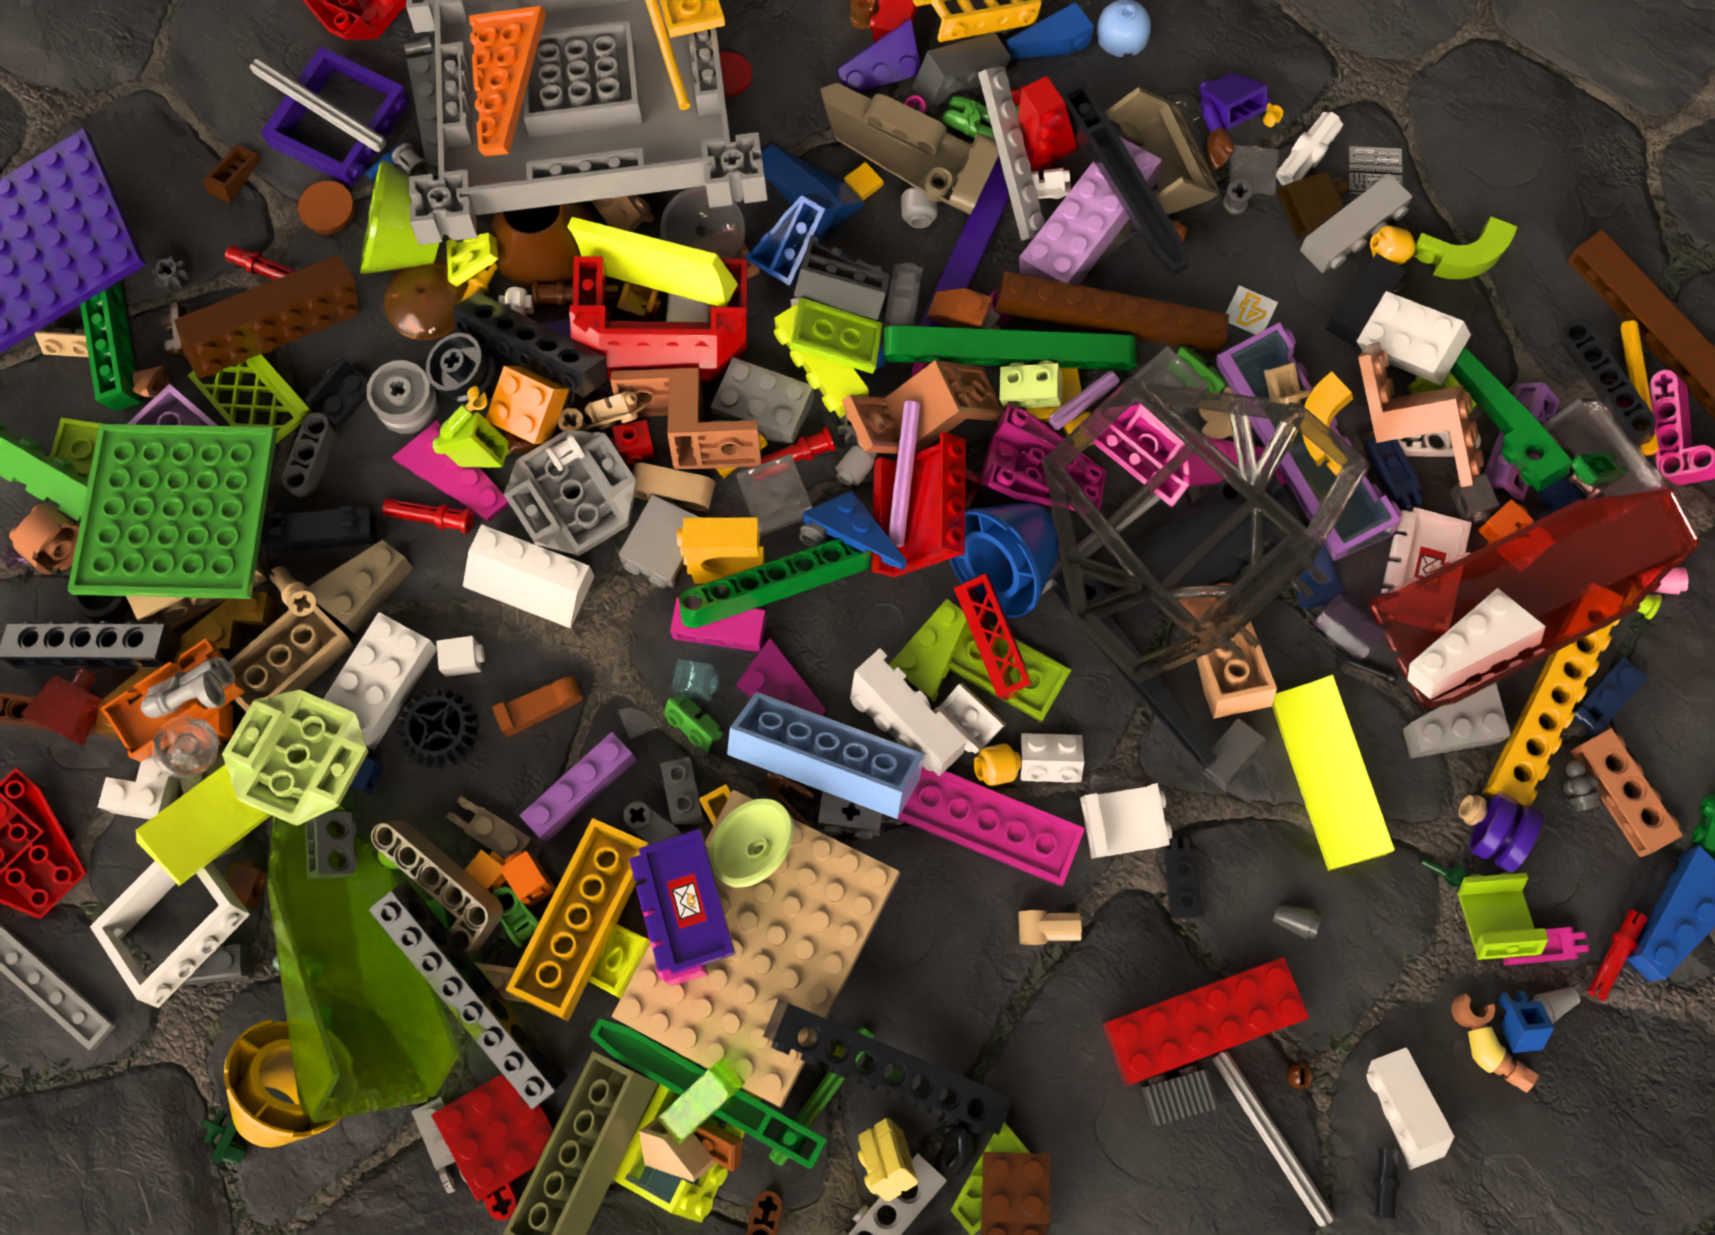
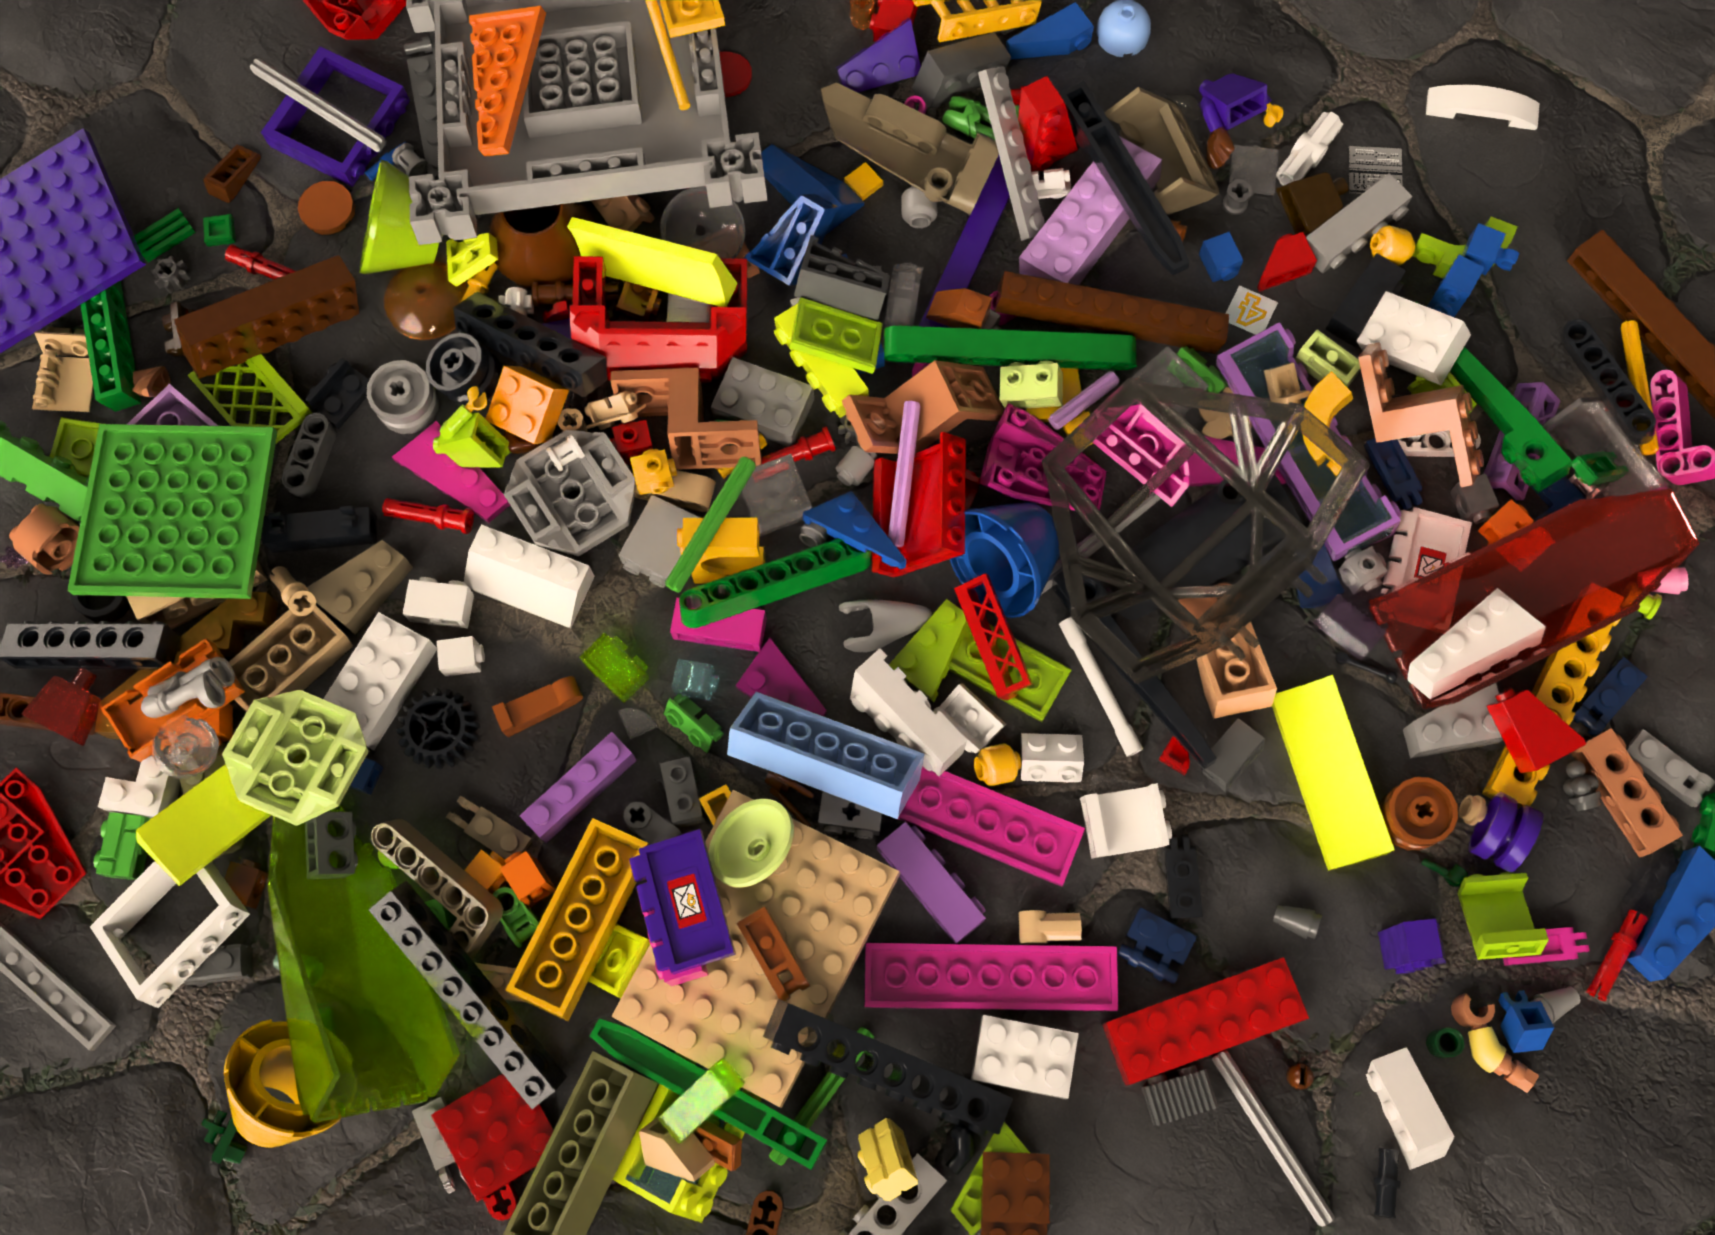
none -> tan hinge [32,350,94,412]
none -> bright green brick [94,812,150,880]
none -> green tile [134,208,196,263]
none -> green tile [203,214,236,247]
none -> white brick [403,577,474,628]
none -> red tile [543,300,570,323]
none -> clear neon green brick [579,633,650,703]
none -> yellow brick [630,449,678,495]
none -> bright green axle [665,456,756,593]
none -> dark orange plate [737,906,810,1001]
none -> light grey animal [839,599,932,653]
none -> dark pink plate [865,943,1118,1011]
none -> medium lavender brick [877,822,986,944]
none -> white brick [971,1015,1078,1099]
none -> white piece [1059,616,1143,757]
none -> dark blue plate [1117,907,1197,984]
none -> red tile [1158,736,1190,776]
none -> blue brick [1199,232,1243,282]
none -> red slope [1257,232,1317,292]
none -> yellowish green brick [1295,330,1361,387]
none -> light grey brick [1338,546,1388,595]
none -> dark purple wedge [1378,918,1447,975]
none -> dark orange wheel [1380,777,1458,851]
none -> white slope [1426,85,1540,130]
none -> dark green beam [1426,1027,1465,1058]
none -> blue brick [1427,255,1485,317]
none -> blue brick [1462,223,1520,275]
none -> red slope [1486,688,1586,773]
none -> light grey plate [1626,729,1715,807]

